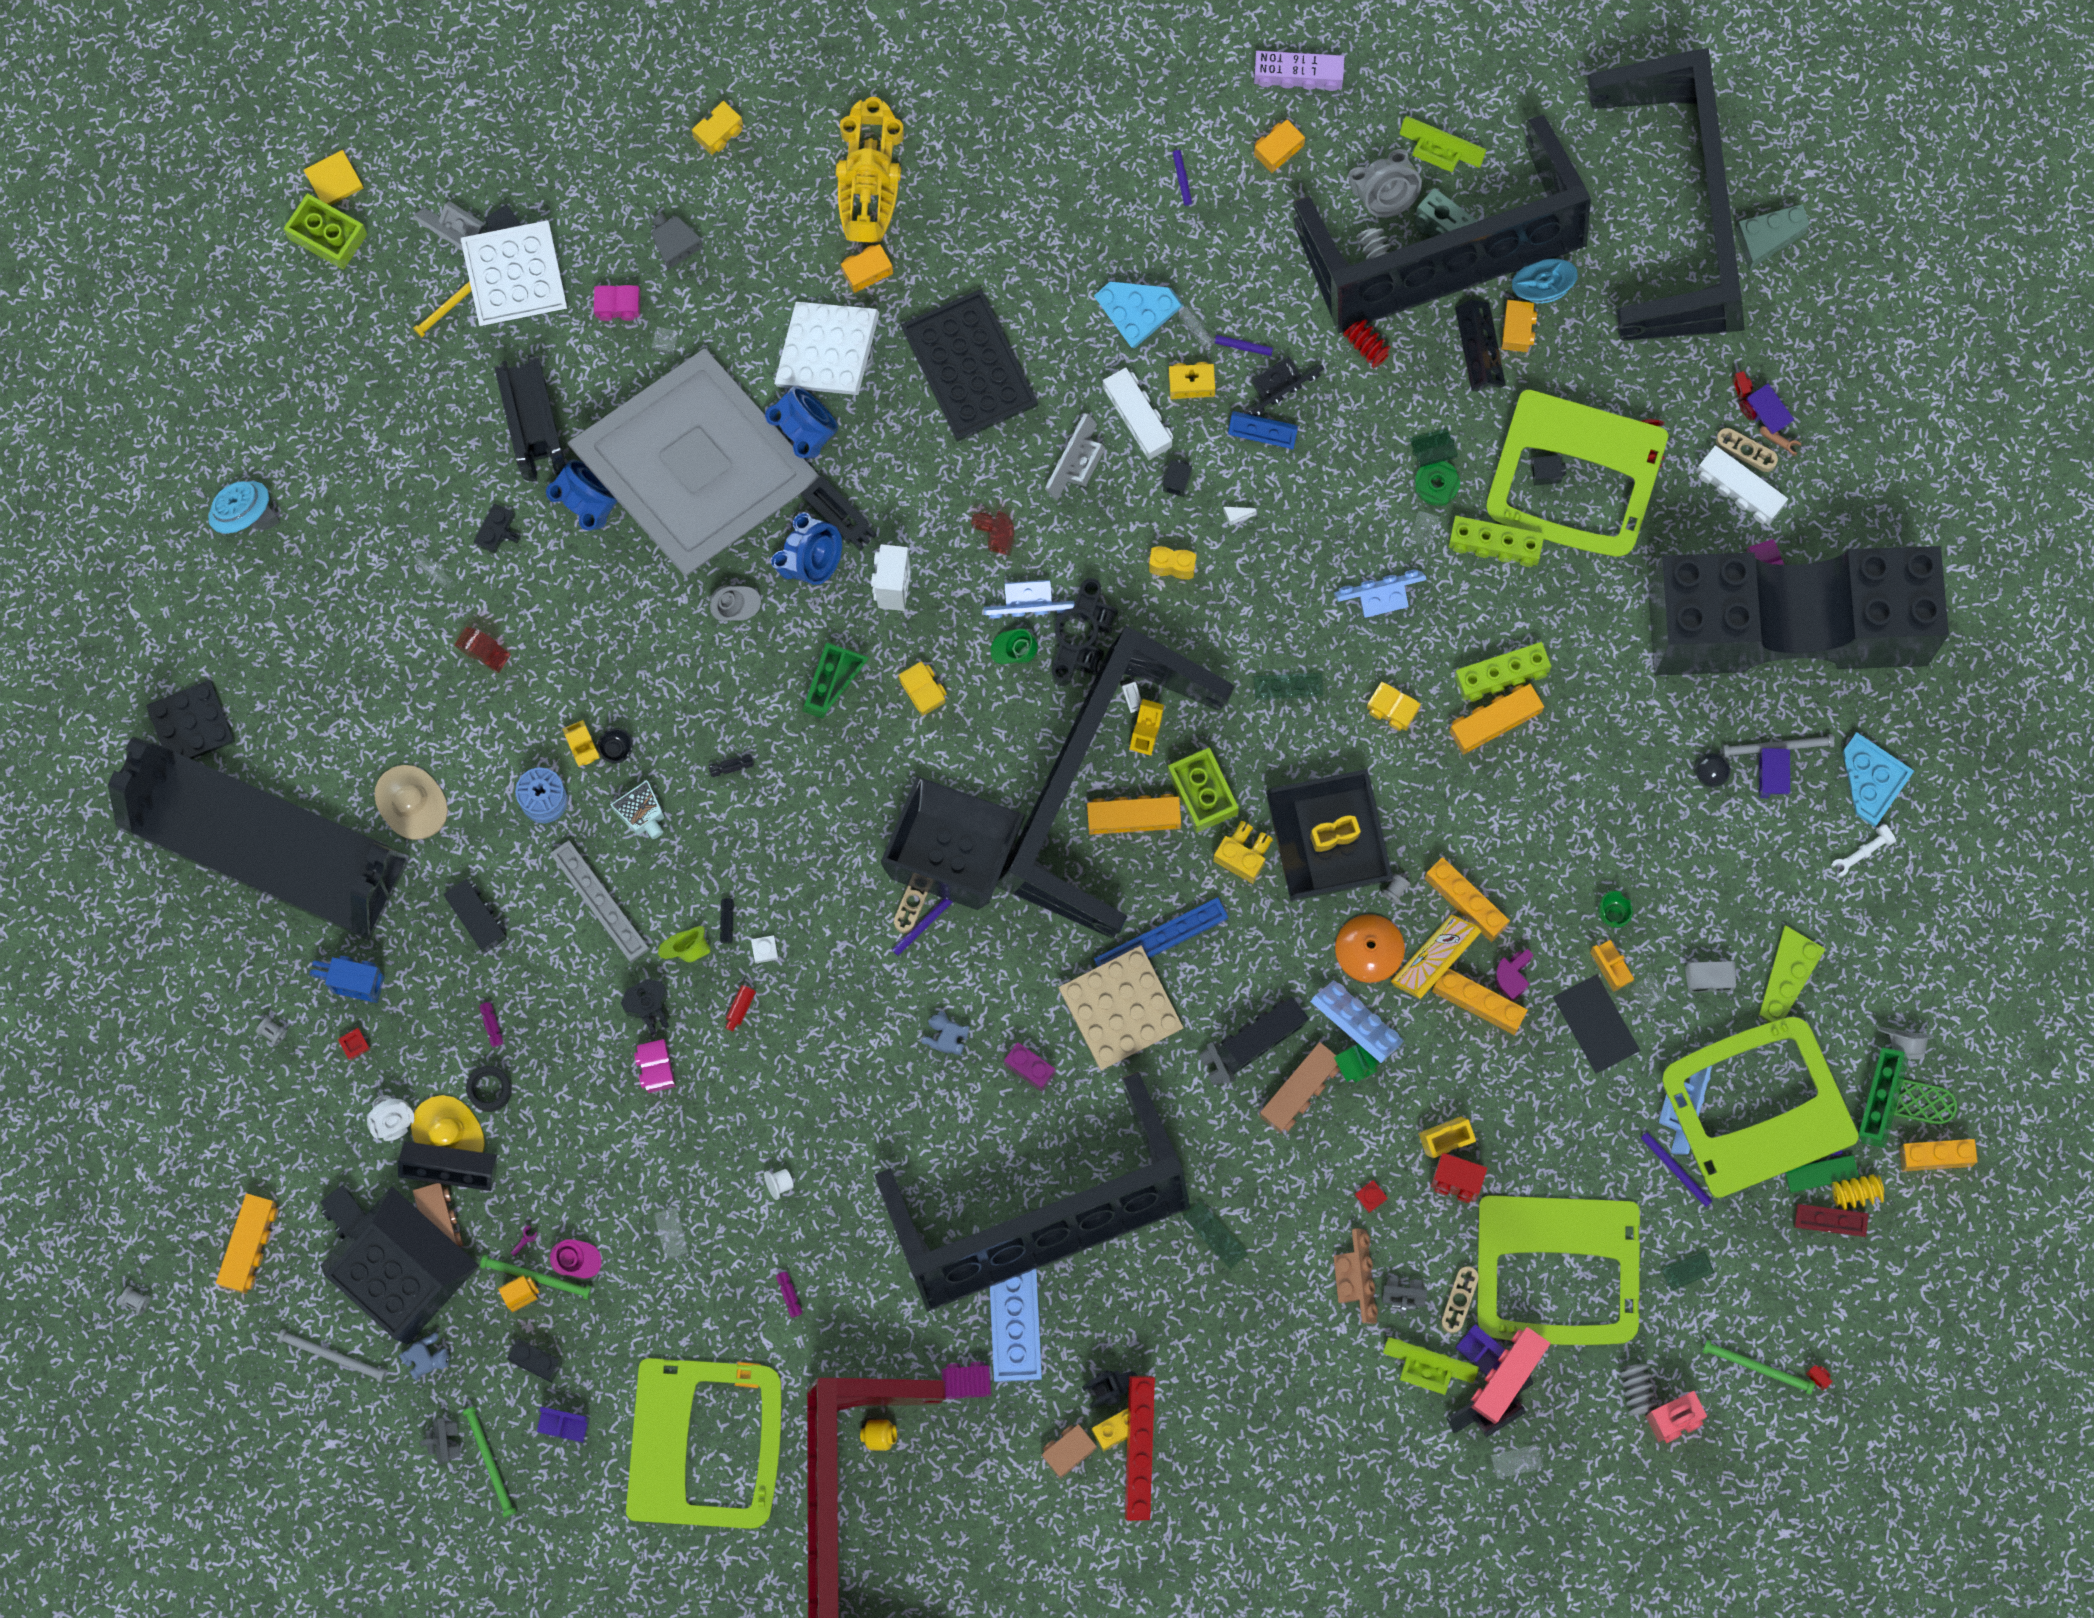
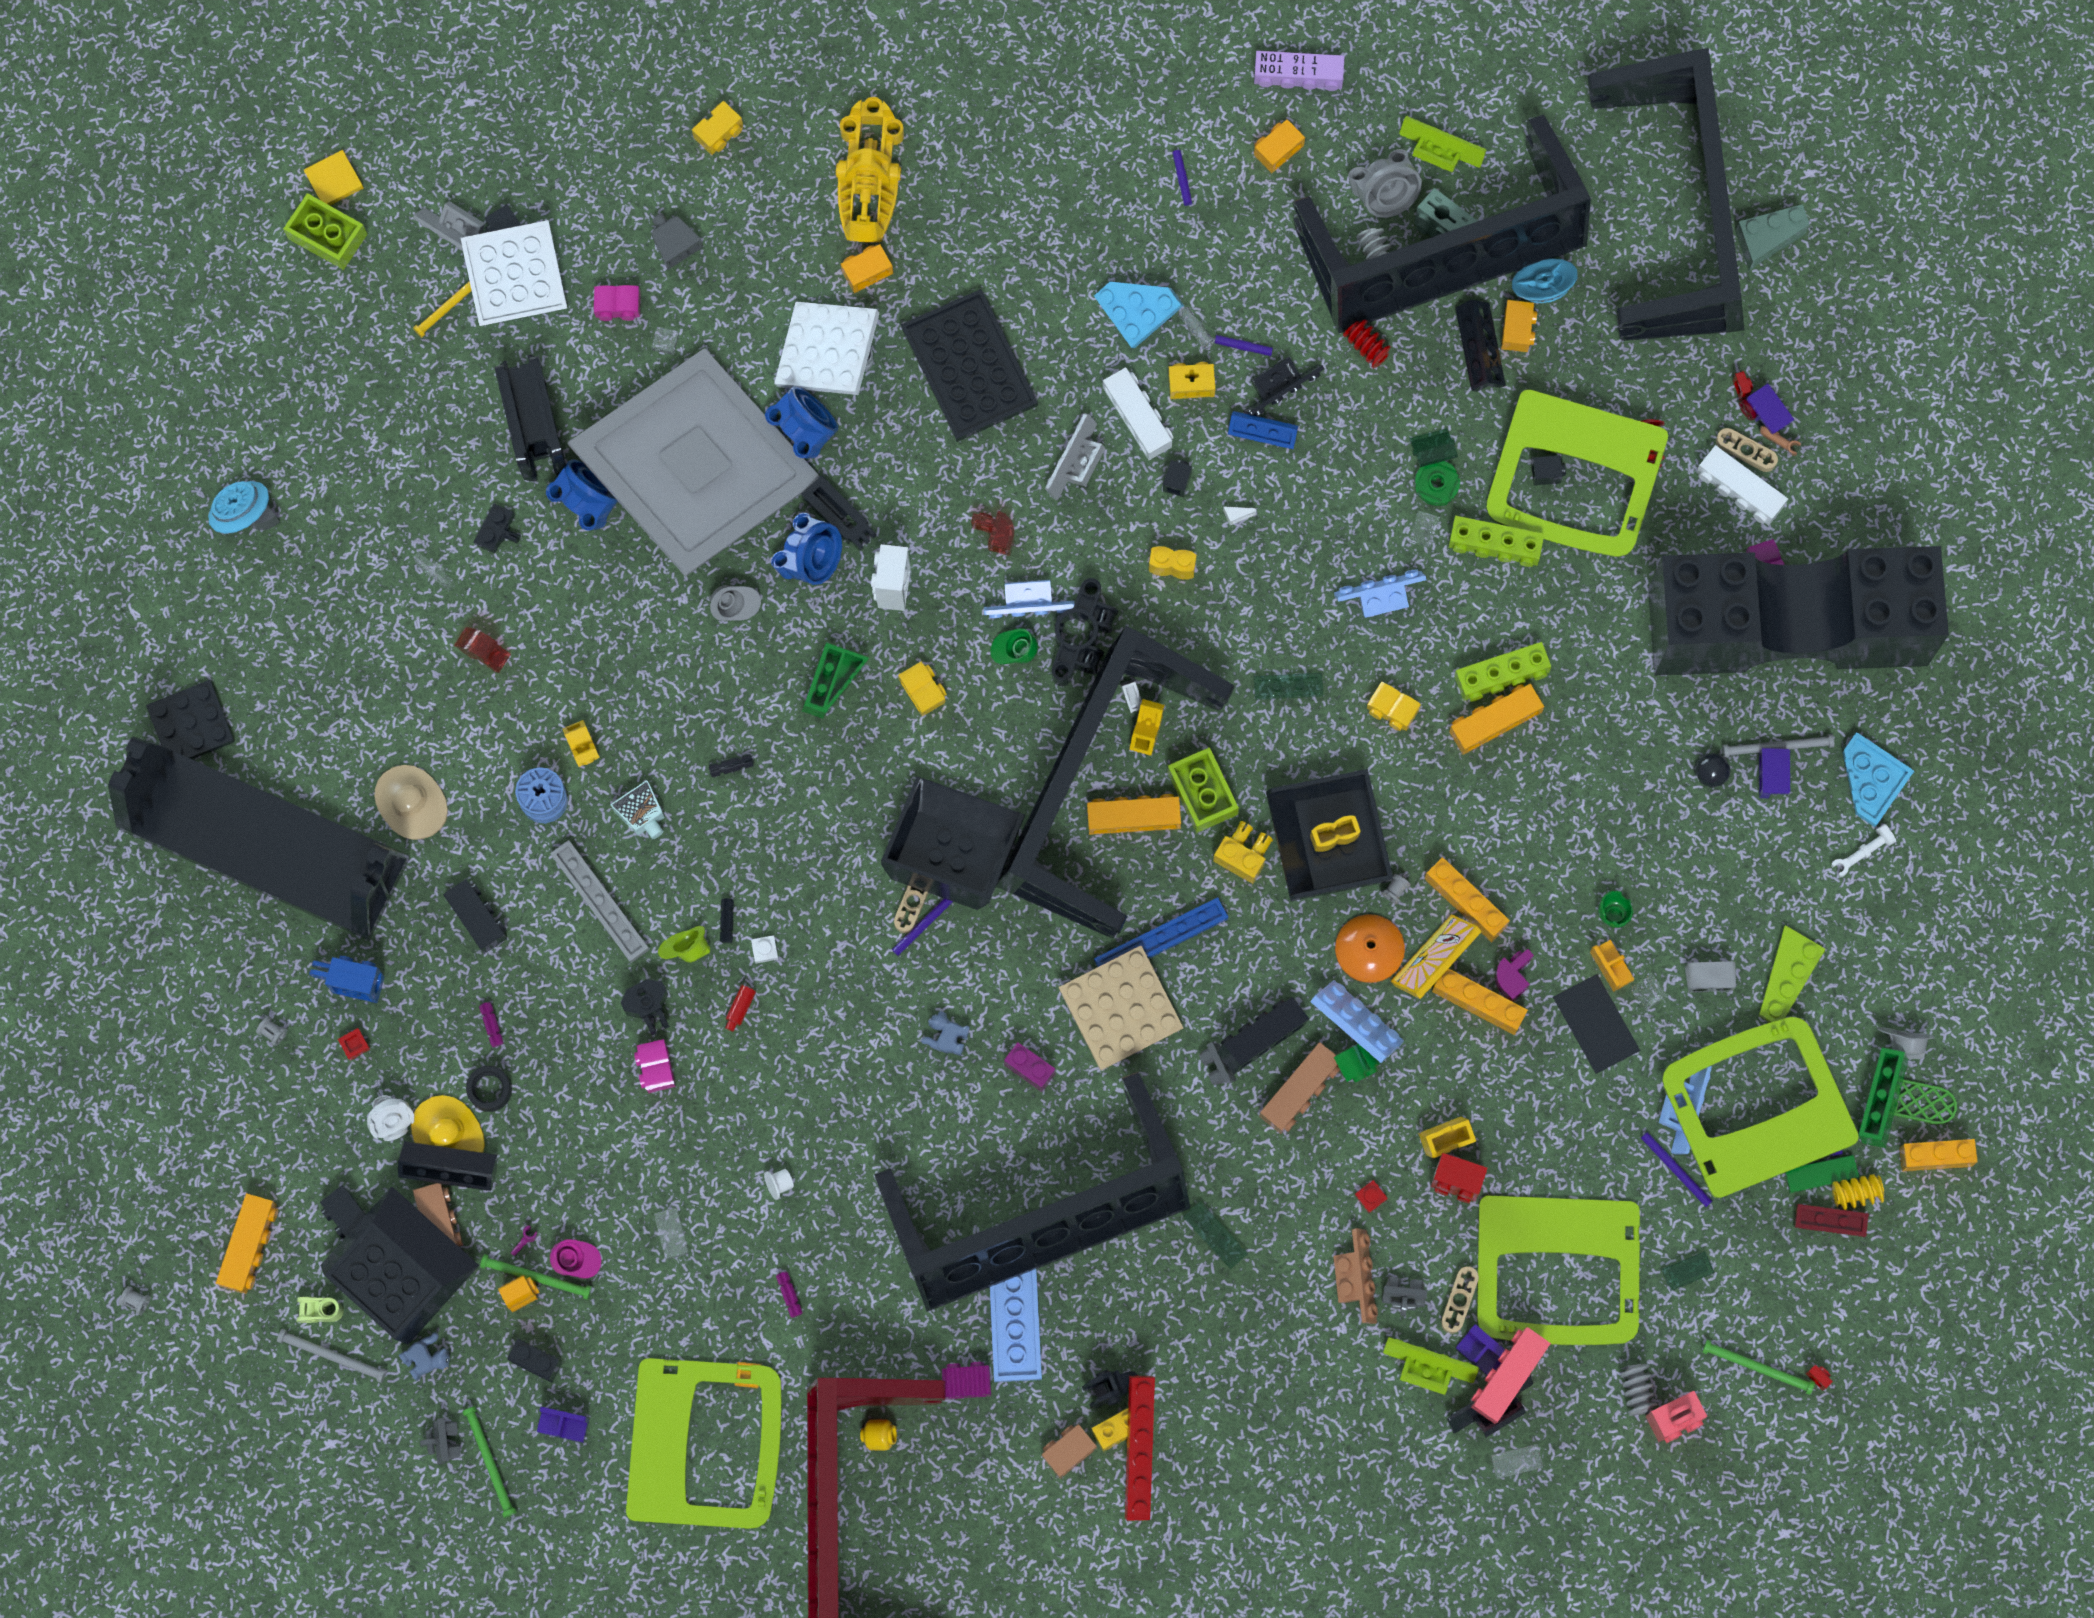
black hair [597,728,633,764] -> none
none -> yellowish green piece [296,1297,344,1323]

